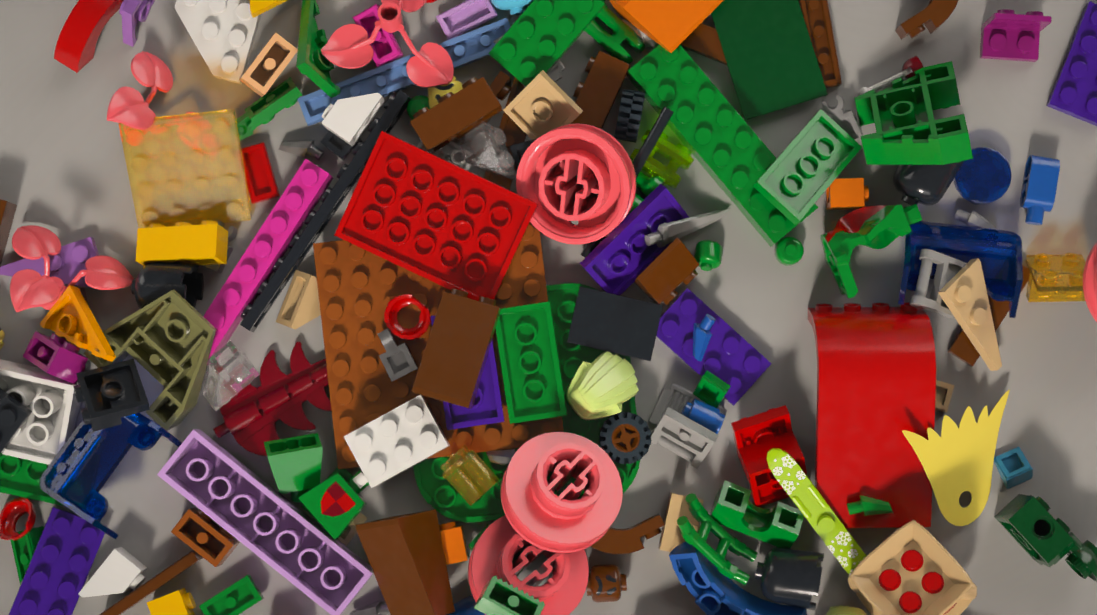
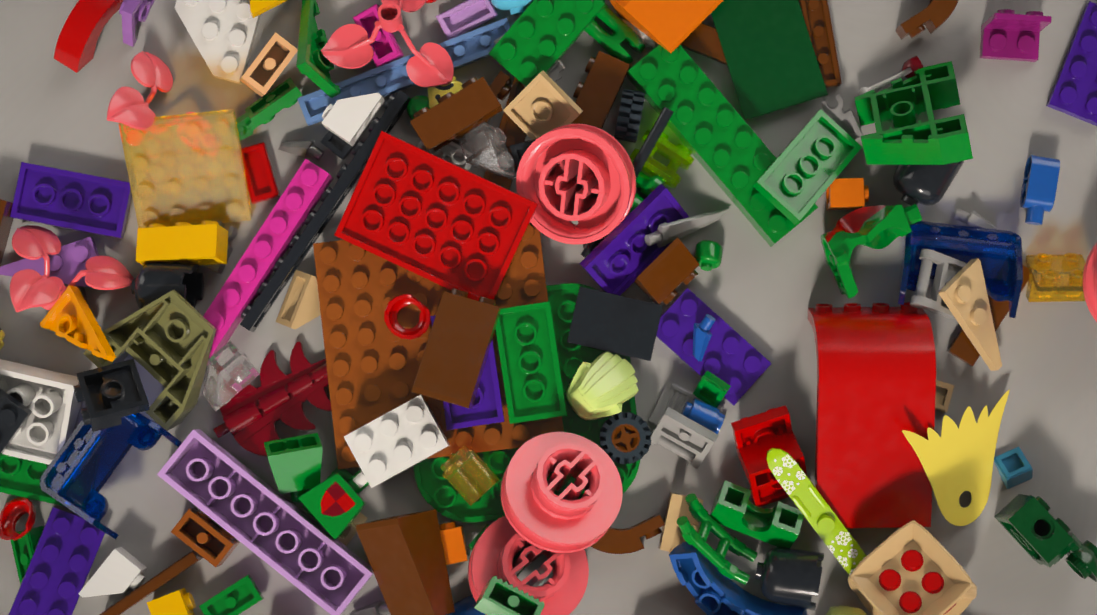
magenta brick [23,331,88,384] -> none
flat silver plate [378,329,418,381] -> none
flat silver bar [486,449,515,467] -> none
reddish brown head [586,564,627,603] -> none
green piece [774,237,804,266] -> none
green bar [847,495,893,516] -> none
clear blue tile [953,147,1011,205] -> none
none -> dark purple plate [10,162,134,239]

